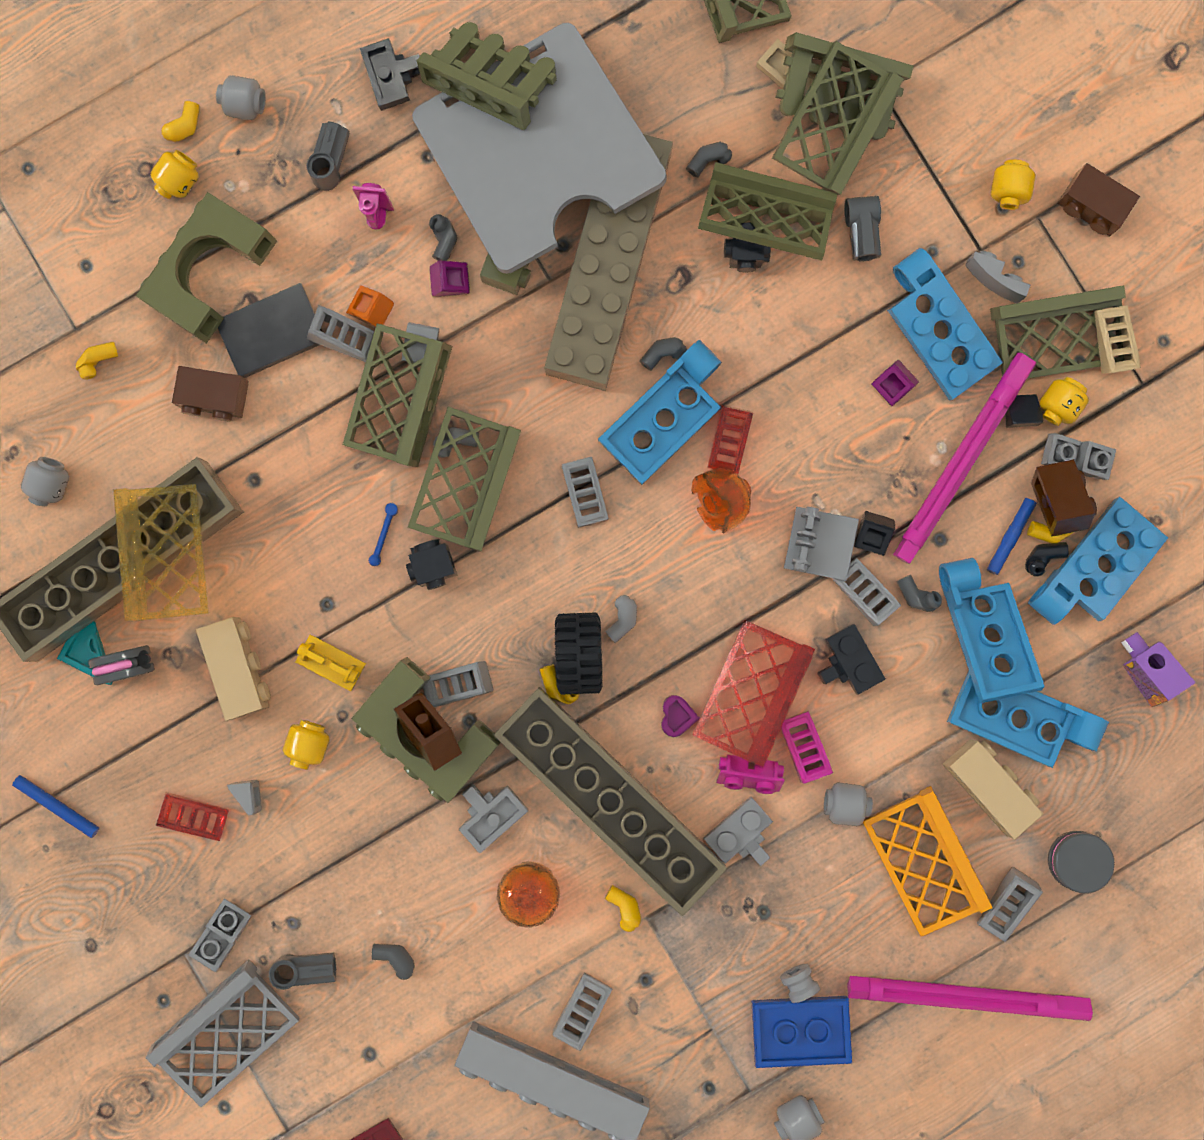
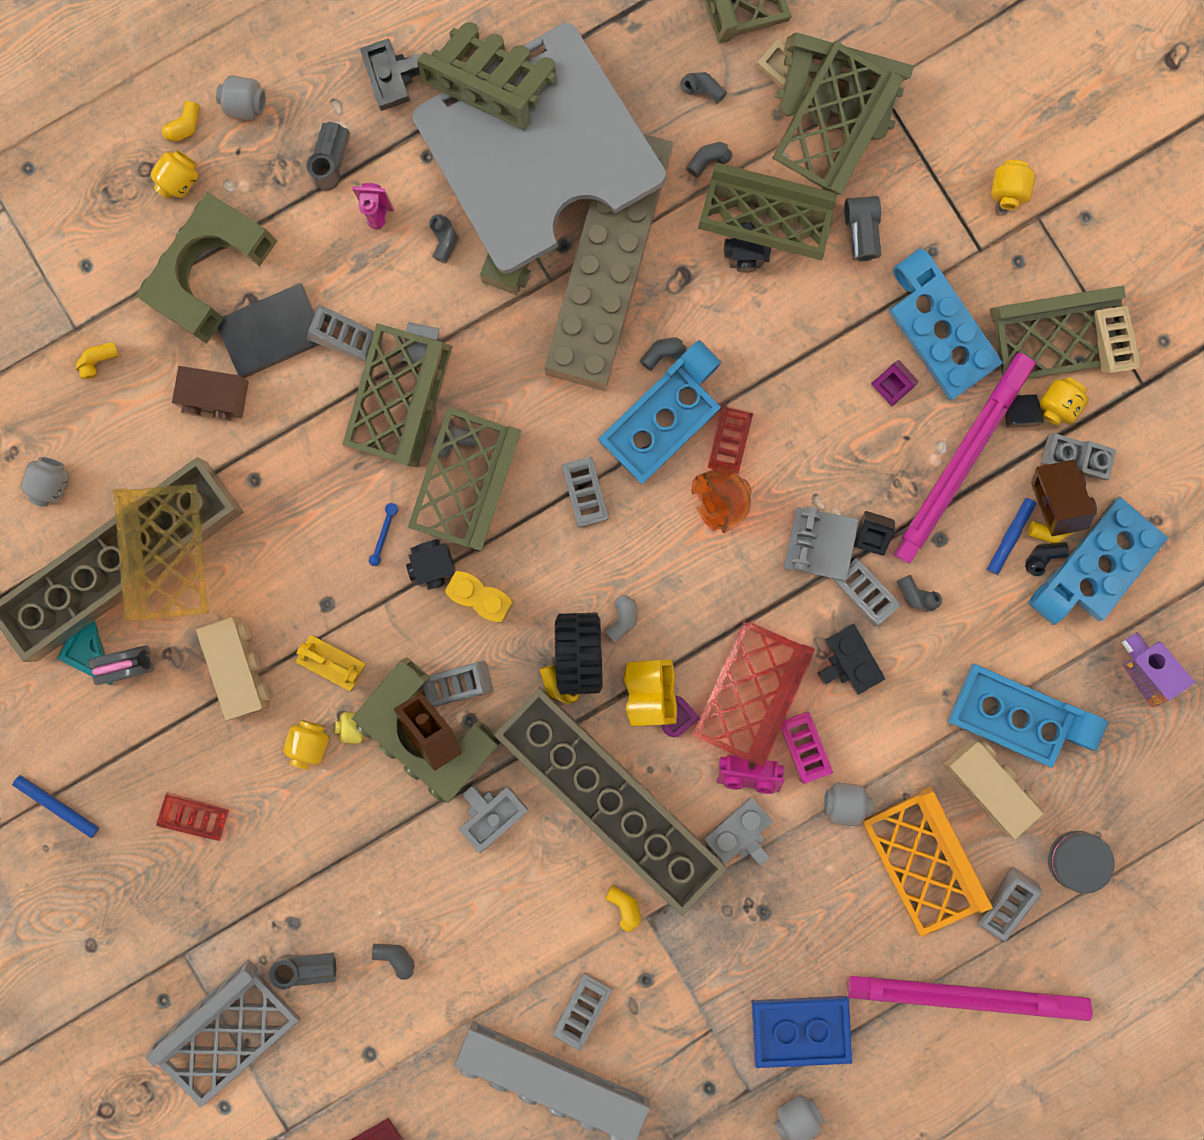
light grey slope [189,898,252,972] -> none
light grey slope [227,780,262,815] -> none
orange slope [346,285,394,328] -> none
magenta slope [430,260,470,297] -> none
clear orange cylinder [496,861,560,928] -> none
light grey wheel [780,964,820,1003] -> none
dark azure hinge [939,558,1045,703] -> none
light grey slope [965,251,1031,303] -> none
reddish brown brick [1057,163,1140,237] -> none
none -> light yellow piece [334,712,366,744]
none -> yellow brick [445,571,514,623]
none -> yellow brick [623,659,677,726]
none -> dark grey arm [680,72,727,104]

